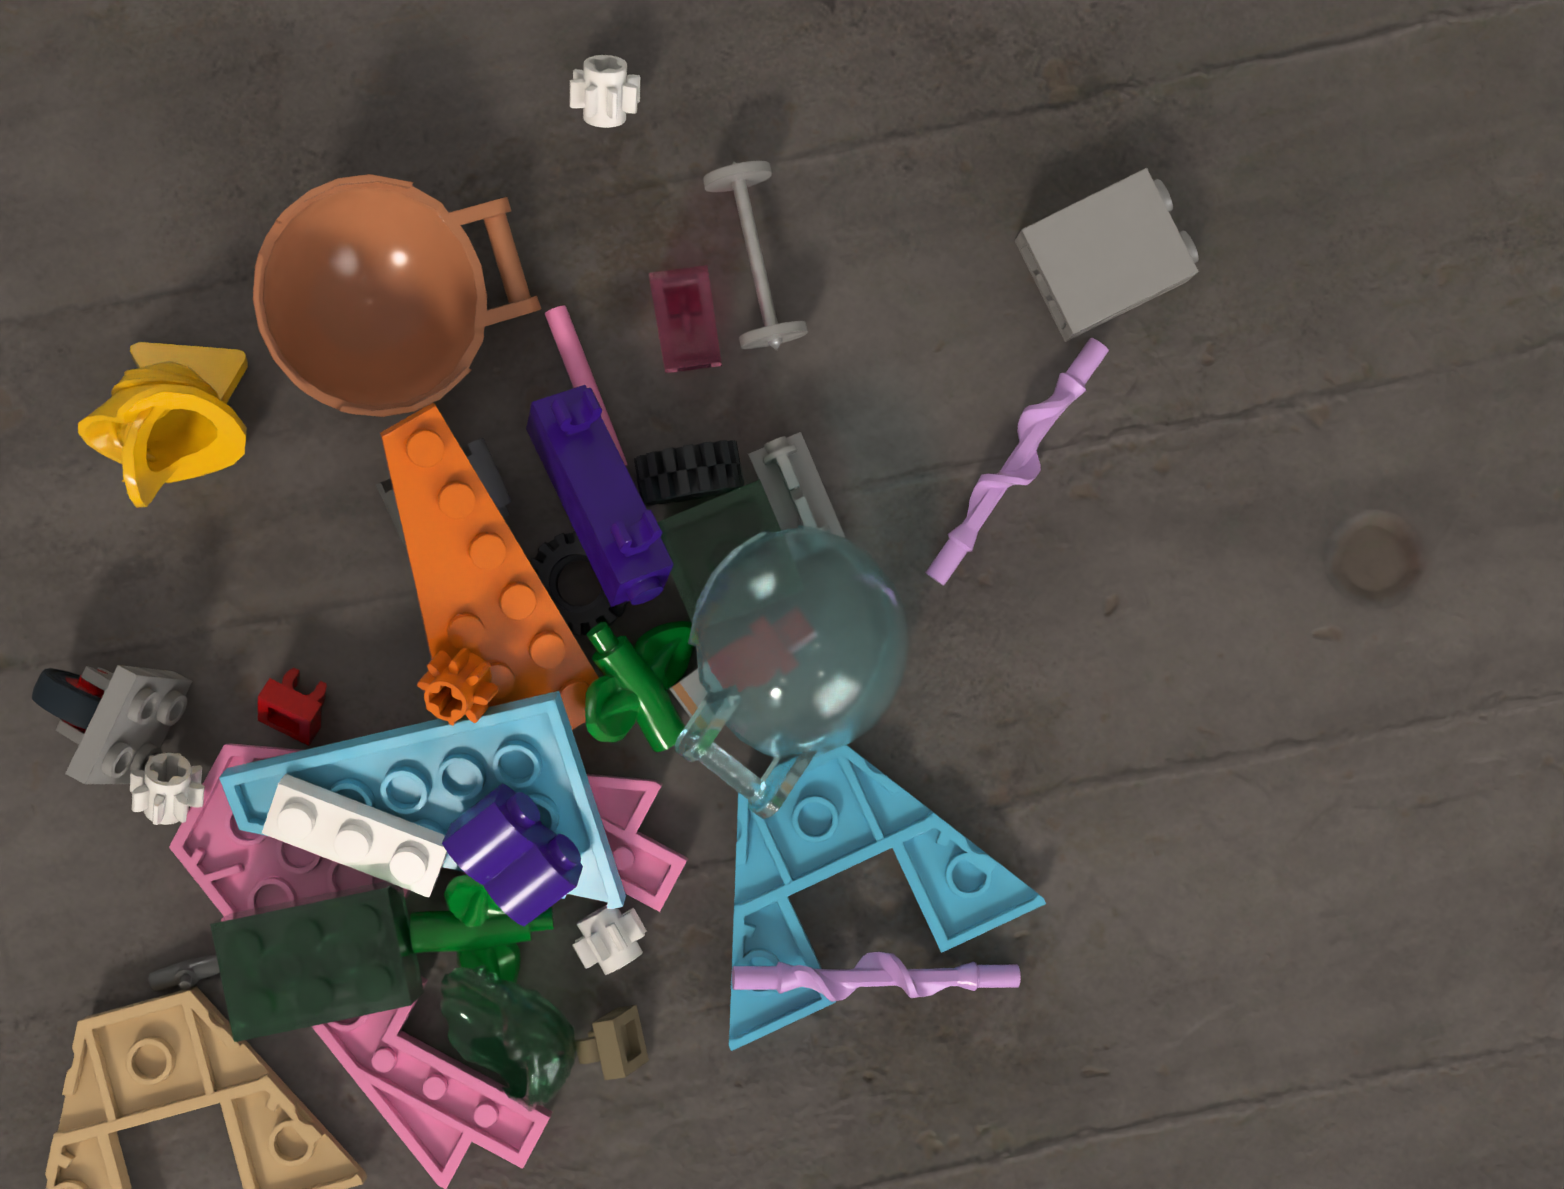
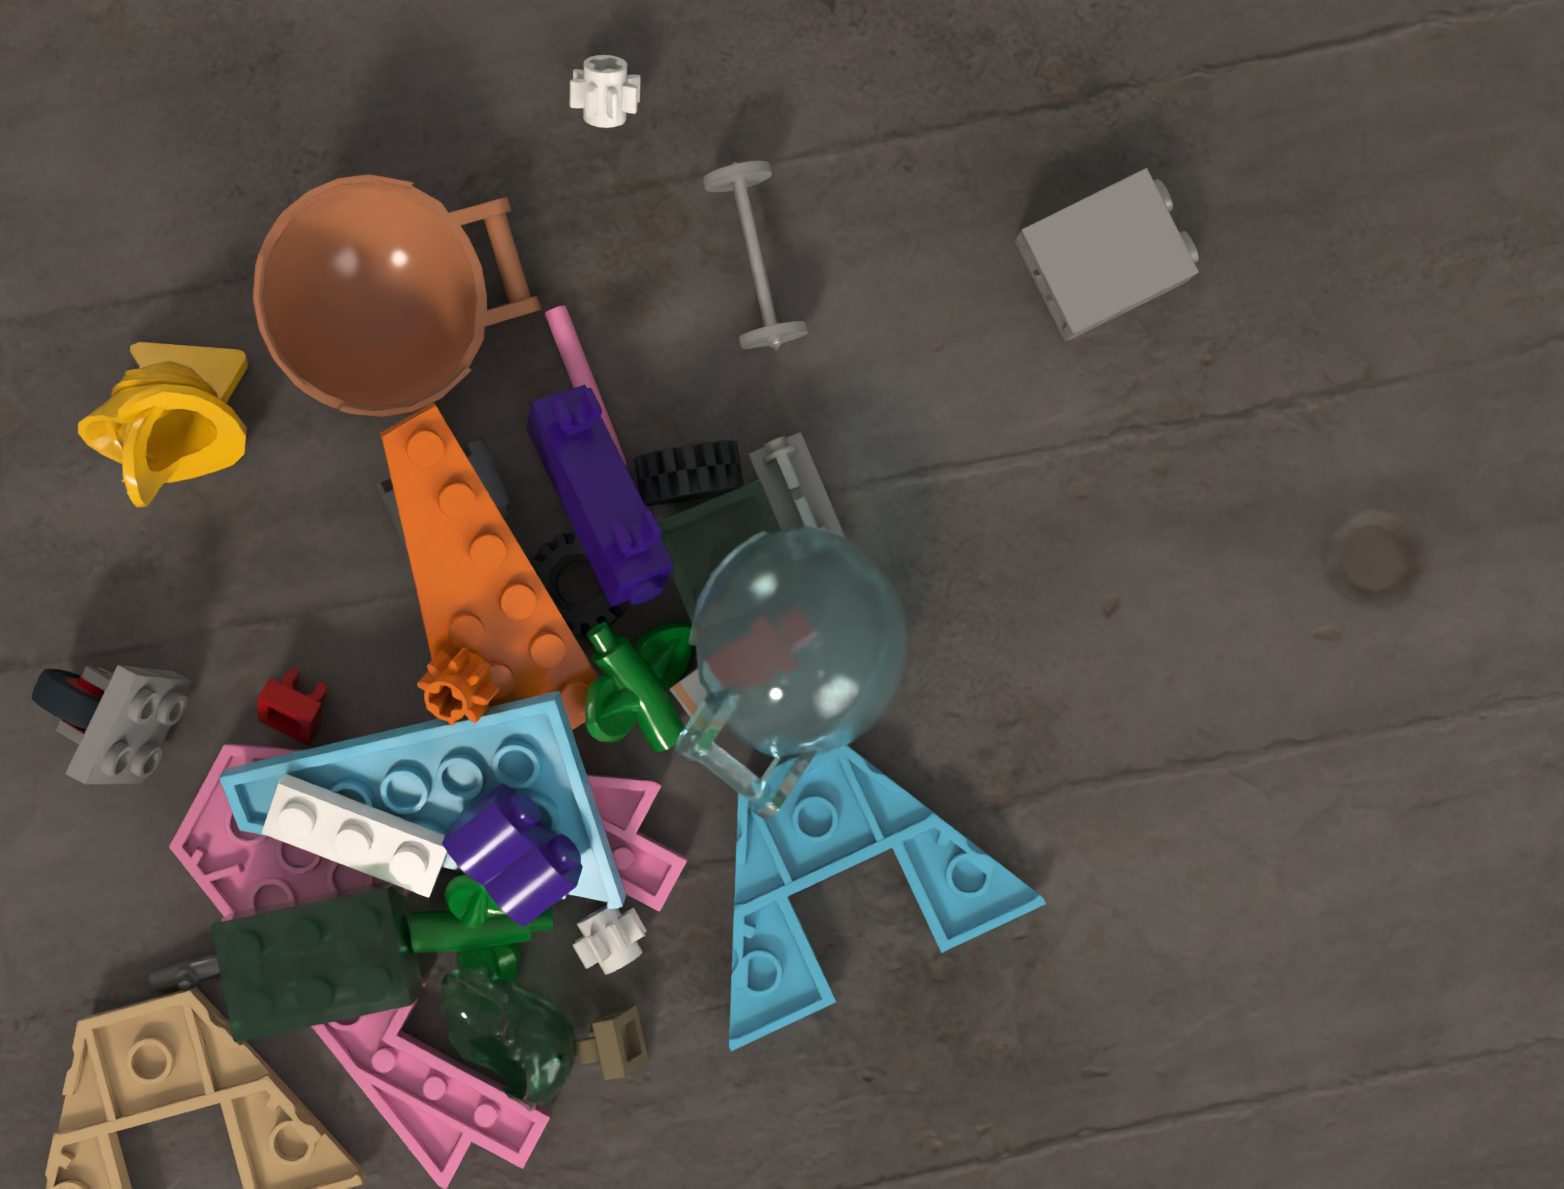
white gear [130,753,205,825] -> none
clear pink slope [649,265,722,373] -> none
lavender piece [732,952,1020,1002] -> none
lavender piece [925,338,1109,586] -> none

